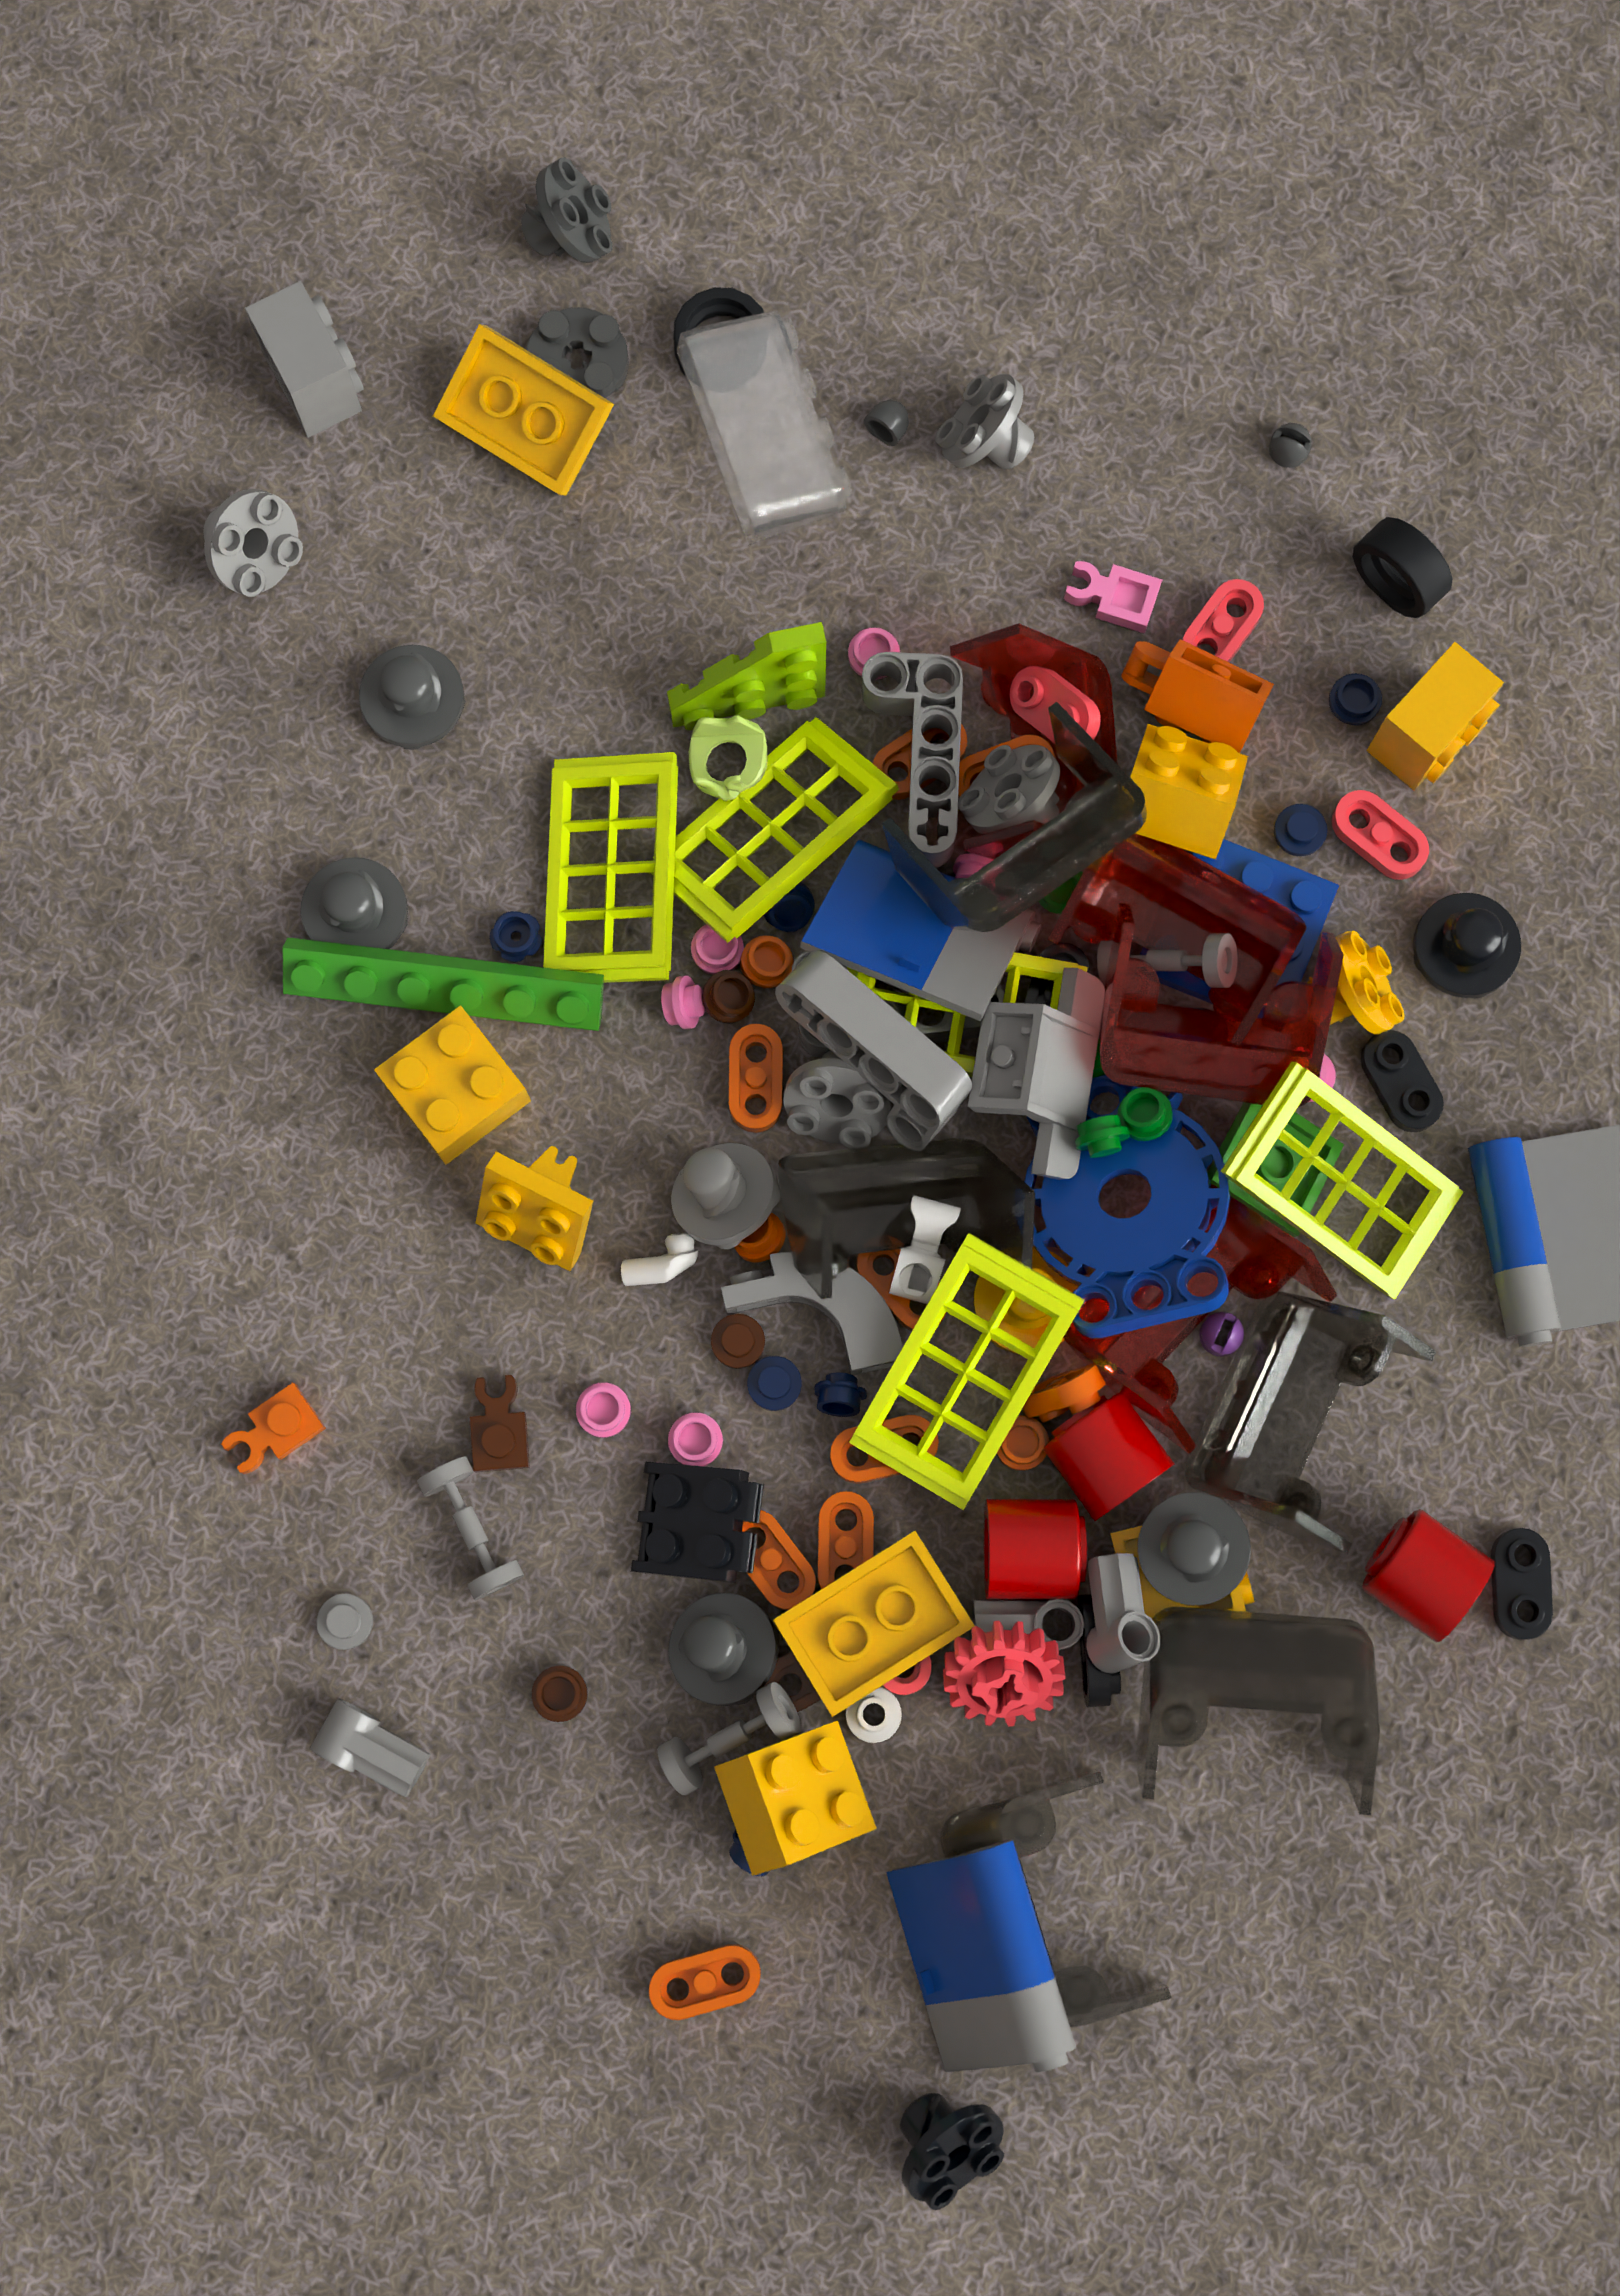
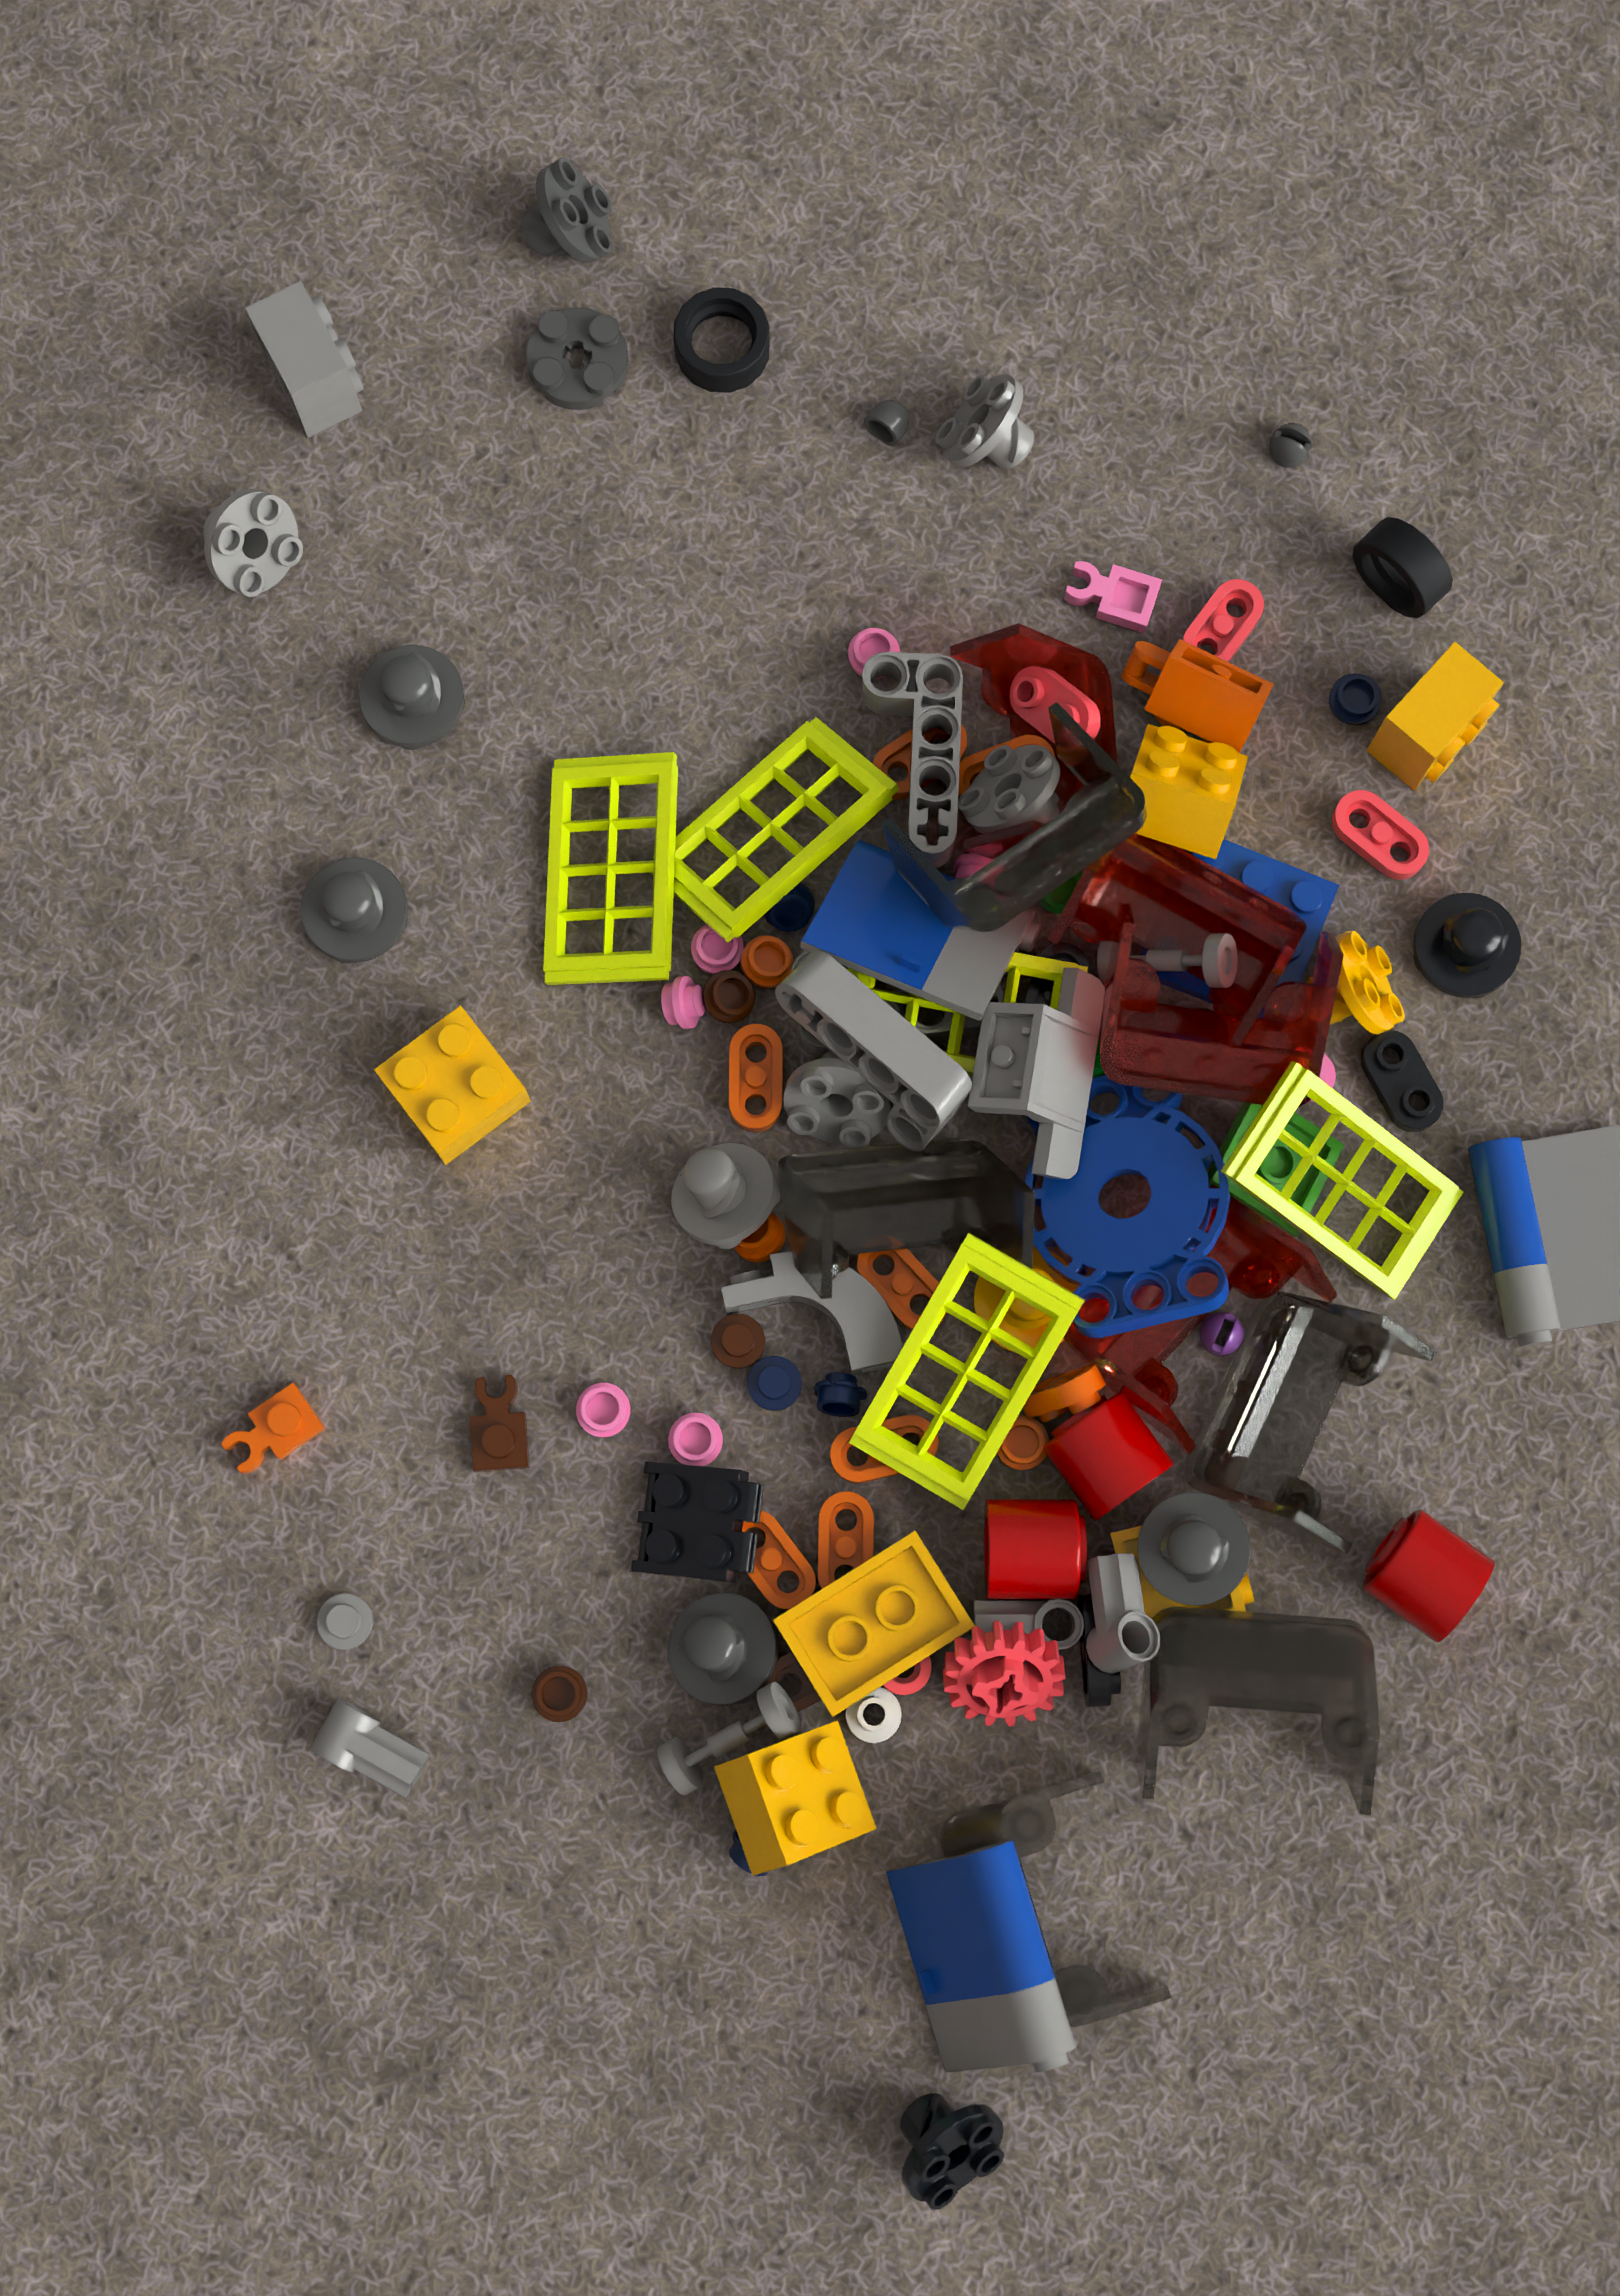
bright green plate [283,937,604,1031] -> none
light grey wheel [417,1456,524,1600] -> none
yellow plate [433,324,614,496] -> none
yellow plate [475,1146,593,1271] -> none
dark blue plate [490,911,542,962] -> none
white arm [621,1232,699,1286] -> none
orange plate [649,1944,761,2020] -> none
lime plate [667,622,826,730] -> none
clear windscreen [677,310,852,546] -> none
yellowish green piece [688,715,768,801] -> none
white leg [889,1195,961,1304] -> none
green plate [1075,1115,1130,1158] -> none
green plate [1117,1087,1173,1141] -> none
dark blue plate [1274,804,1327,857] -> none
black plate [1491,1528,1553,1640] -> none

